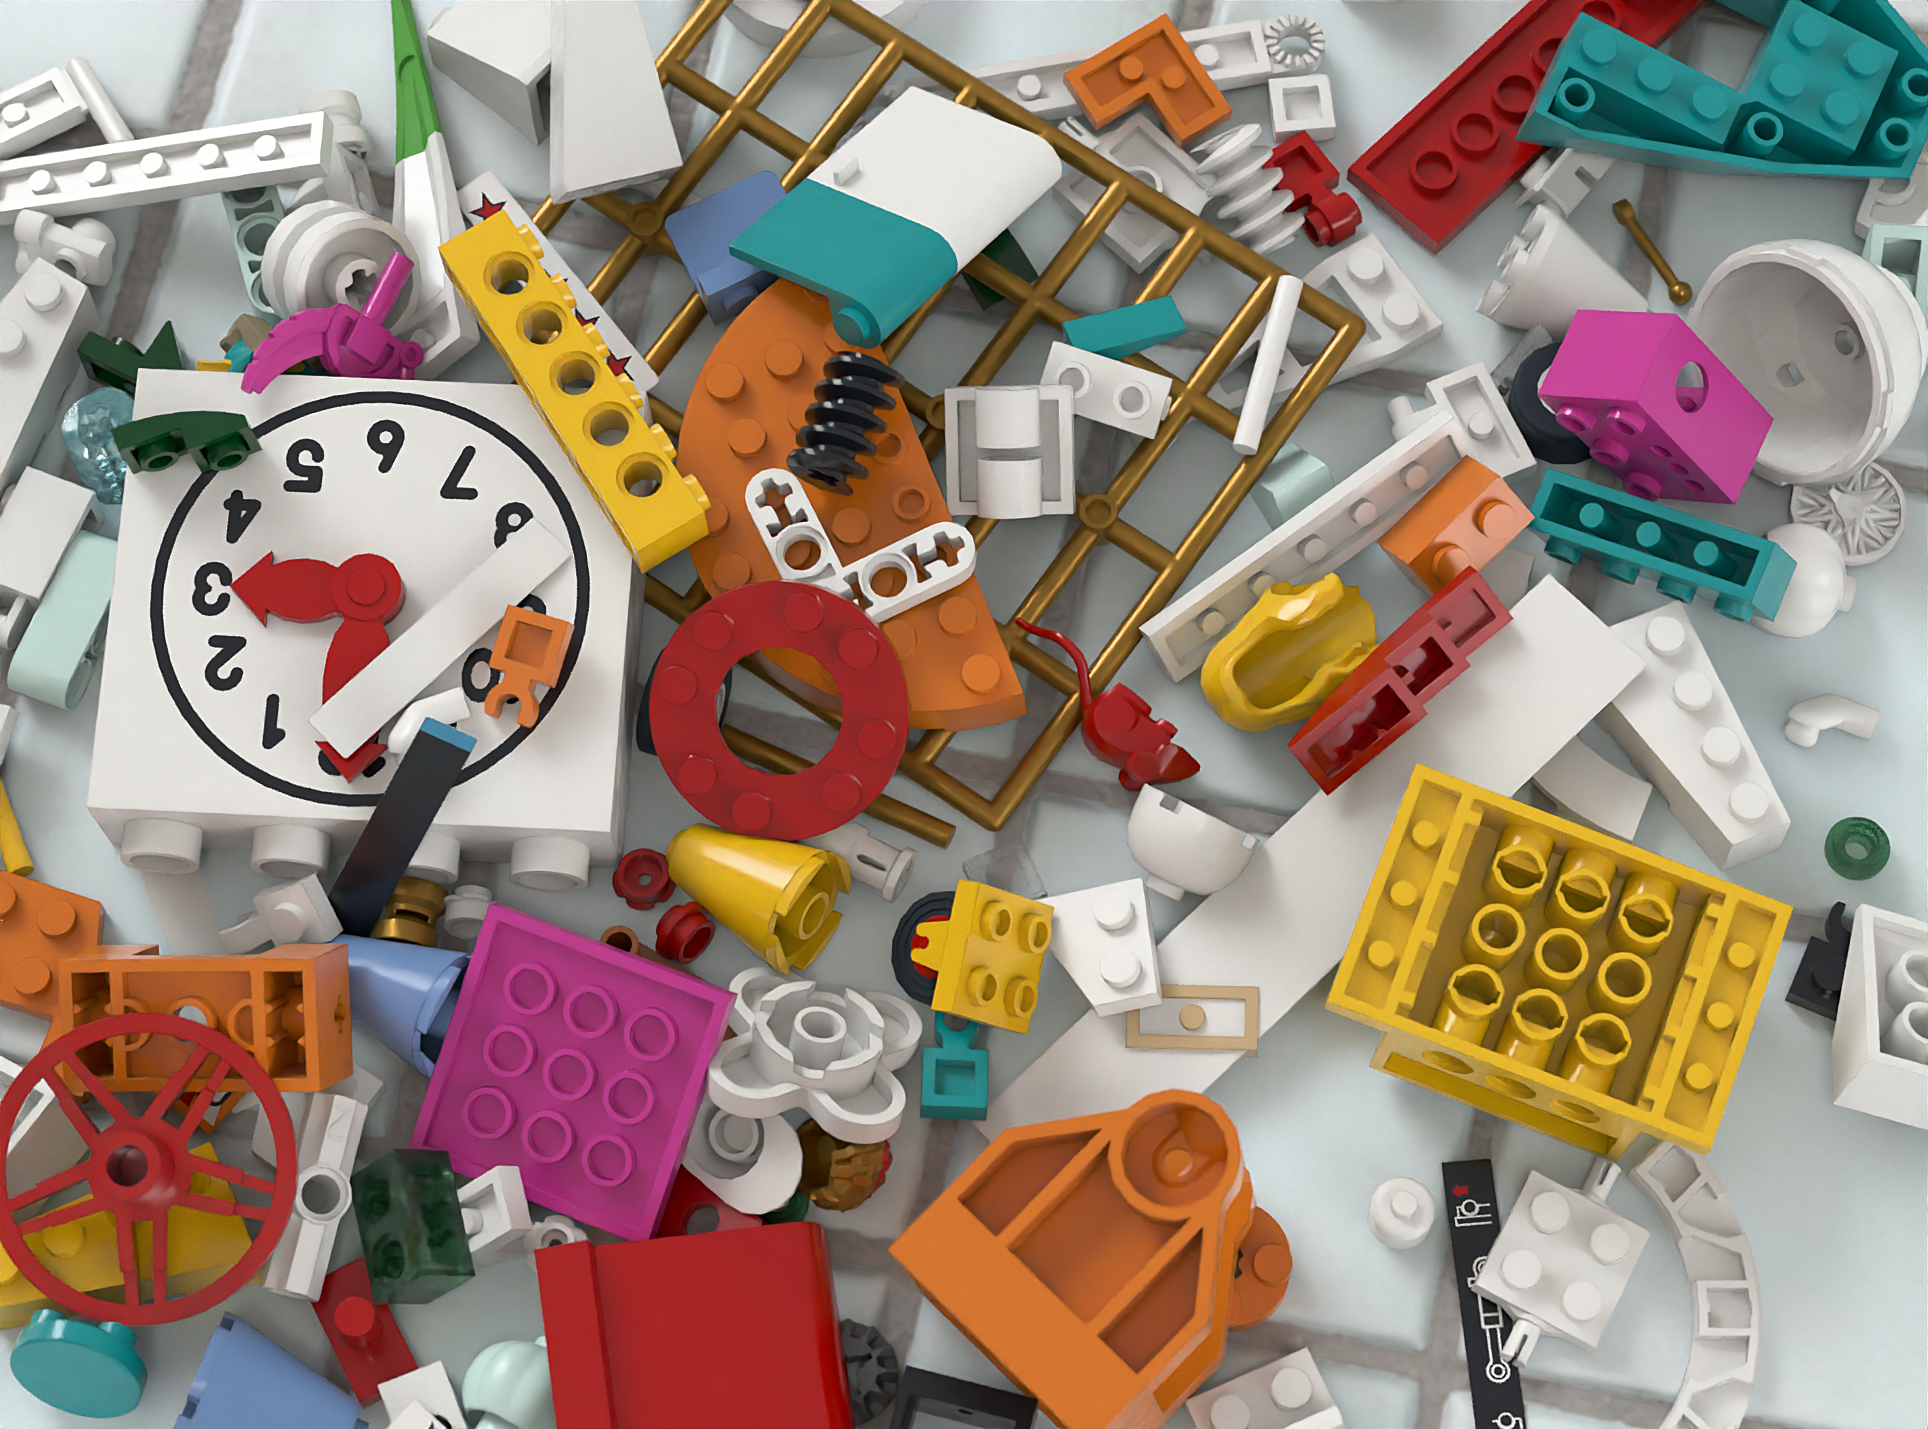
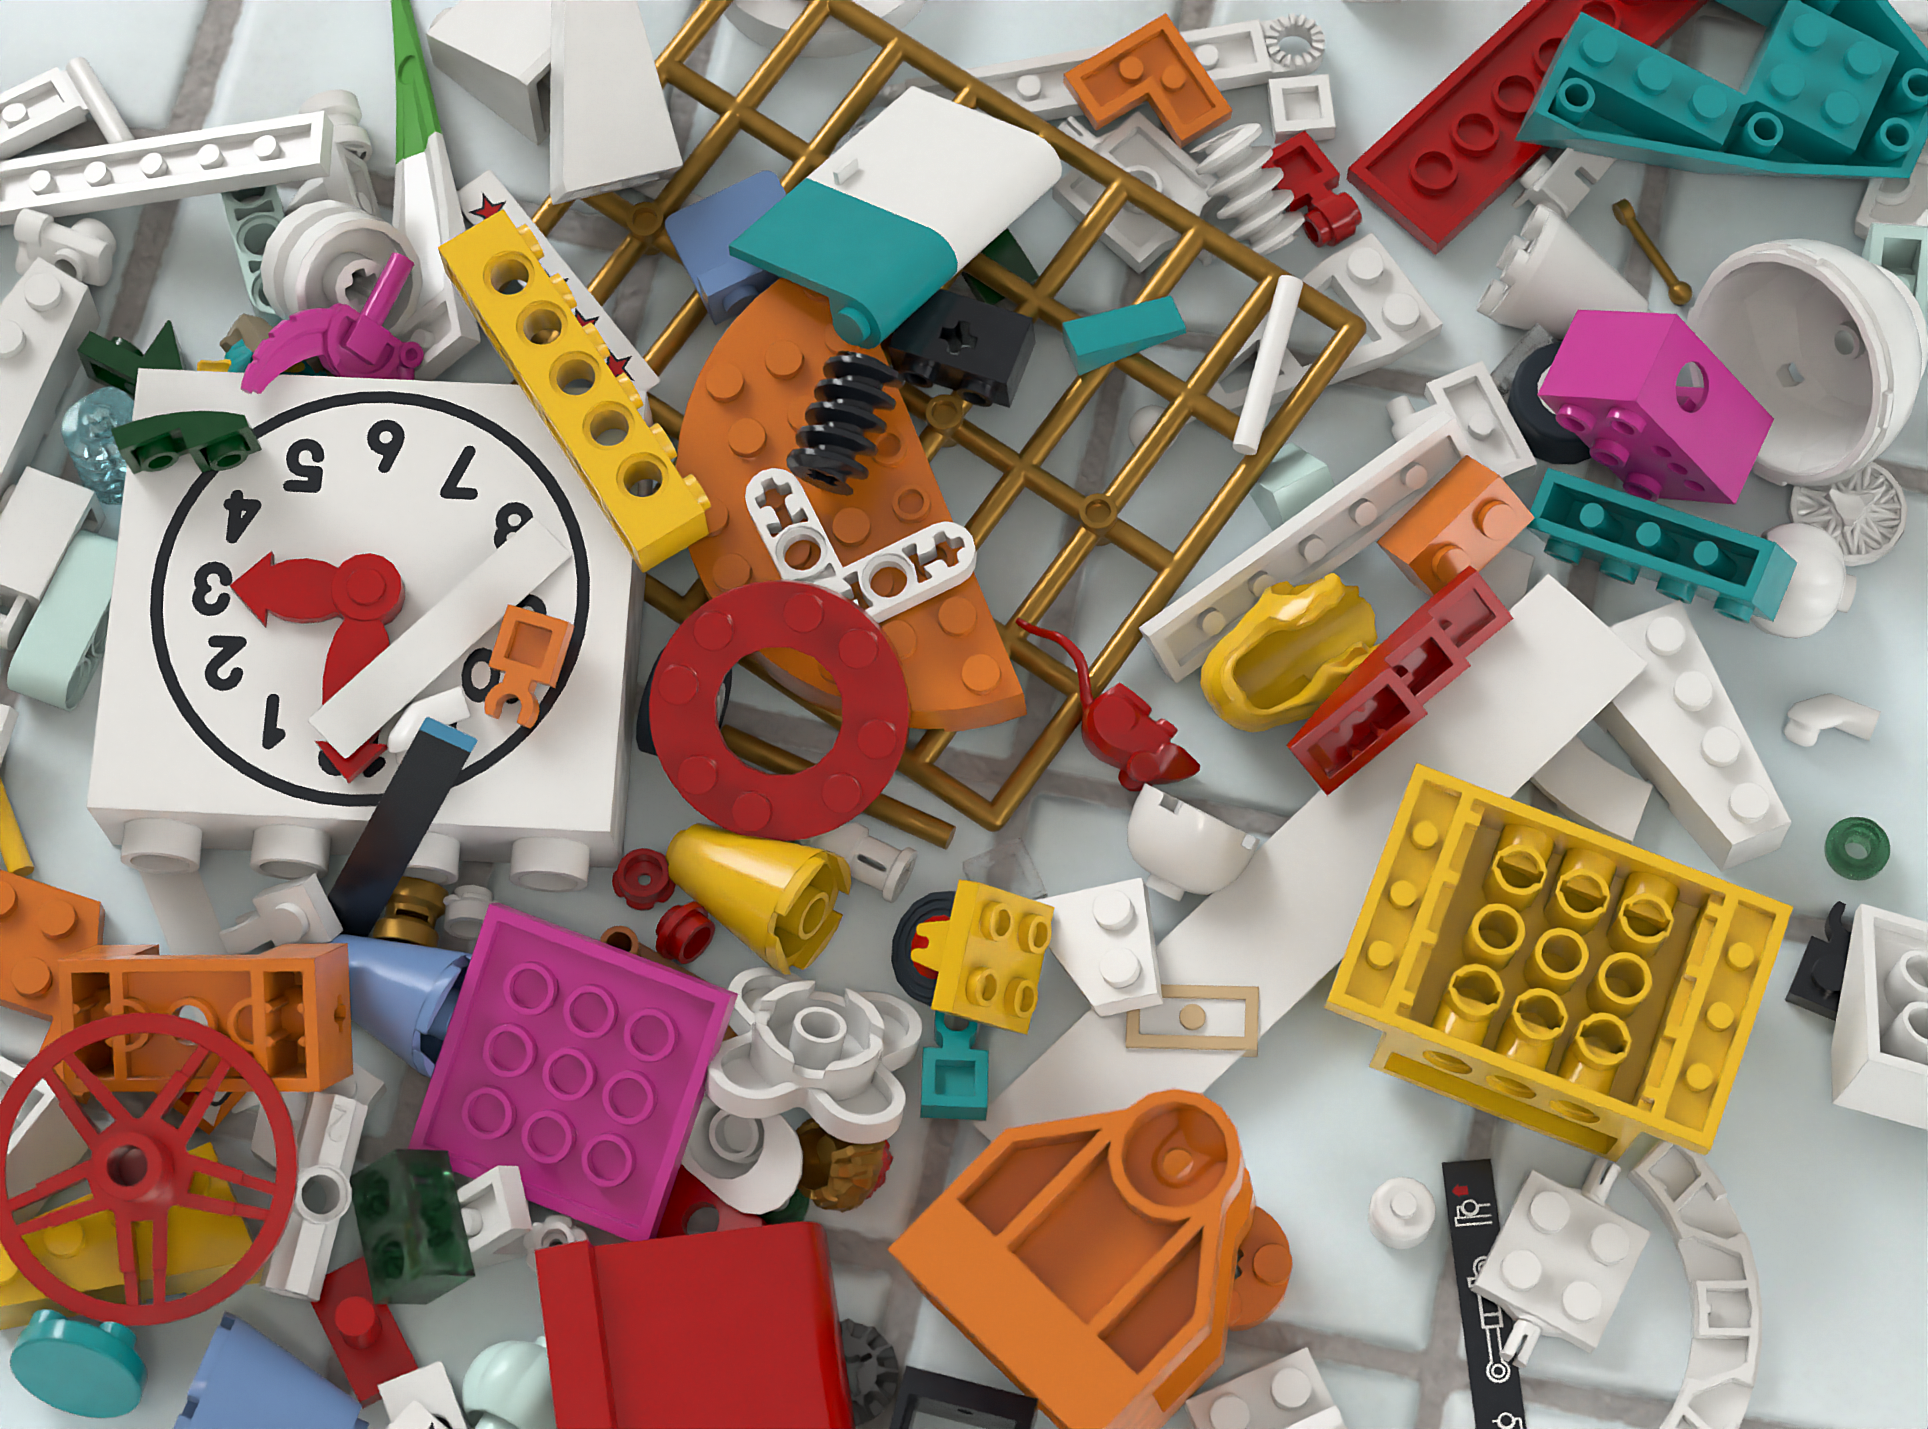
white plate [944,385,1076,519] -> none
white hinge [1040,340,1173,439] -> none
none -> black brick [888,289,1036,408]

